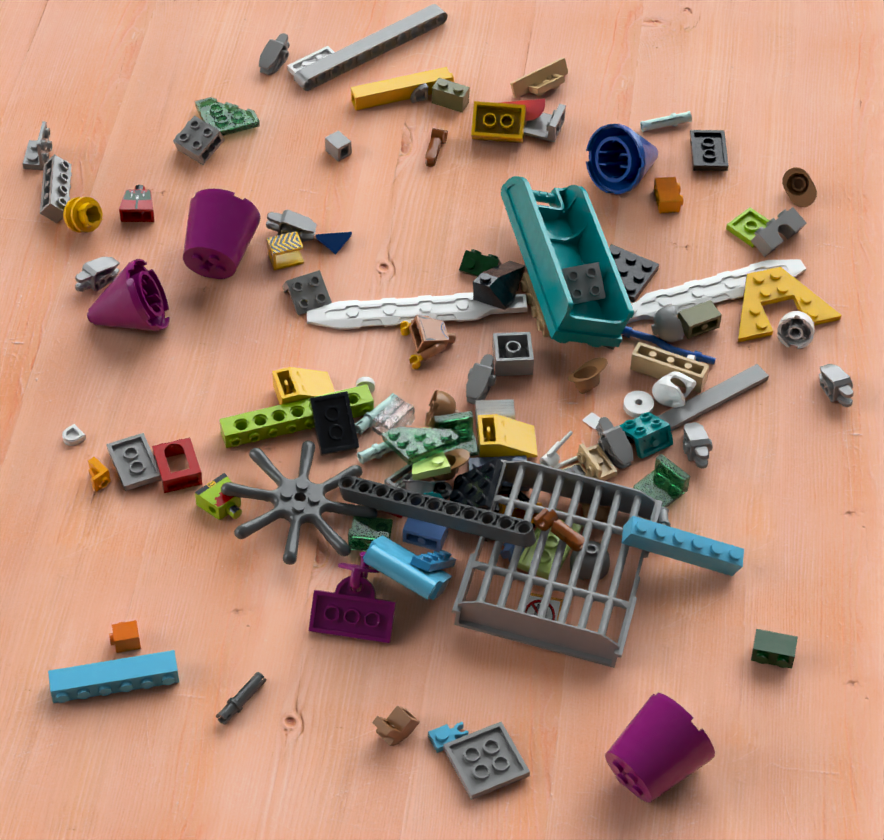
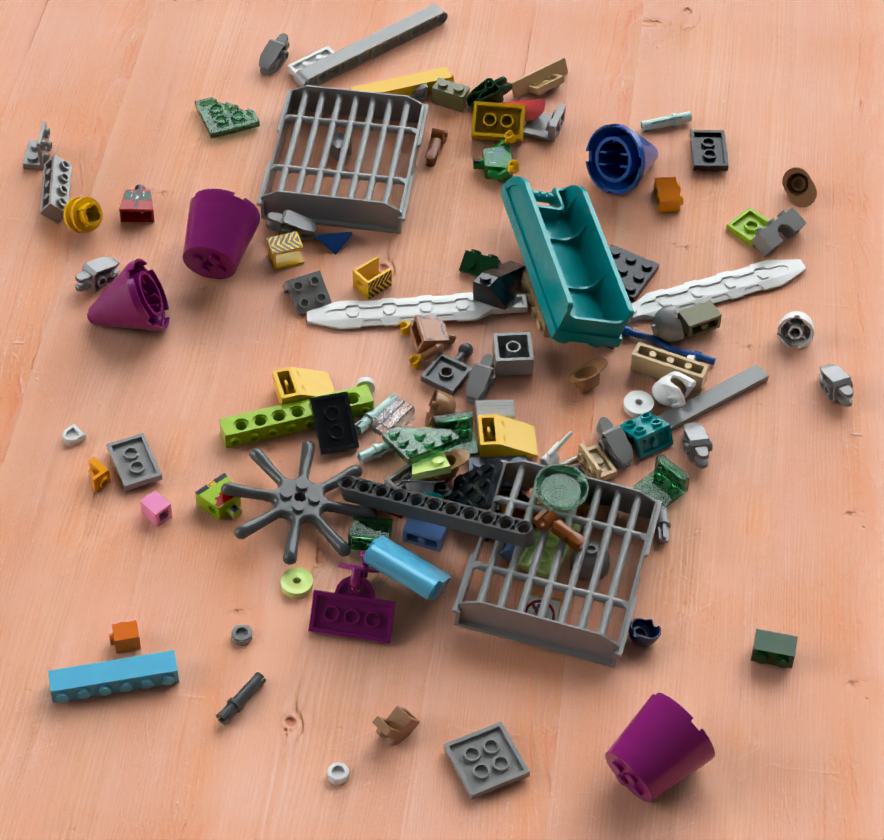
red panel [152,437,203,493] -> none
light grey brick [173,116,224,165] -> none
dark azure plate [410,550,456,572] -> none
medium azure plate [428,722,468,753] -> none
light grey bracket [561,262,606,305] -> none
white sticker [583,412,600,429] -> none
medium azure brick [621,516,744,576] -> none
yellow wing [737,267,841,343] -> none
none -> bright pink brick [140,490,172,527]
none -> light grey tile [231,625,252,646]
none -> light grey bar [257,85,429,234]
none -> yellowish green piece [281,567,313,598]
none -> white tile [327,762,349,785]
none -> yellow piece [353,256,392,300]
none -> dark grey plate [421,343,473,396]
none -> dark green hinge [466,76,513,111]
none -> green torso [473,130,519,181]
none -> clear green piece [534,464,589,510]
none -> dark blue hair [628,618,661,647]

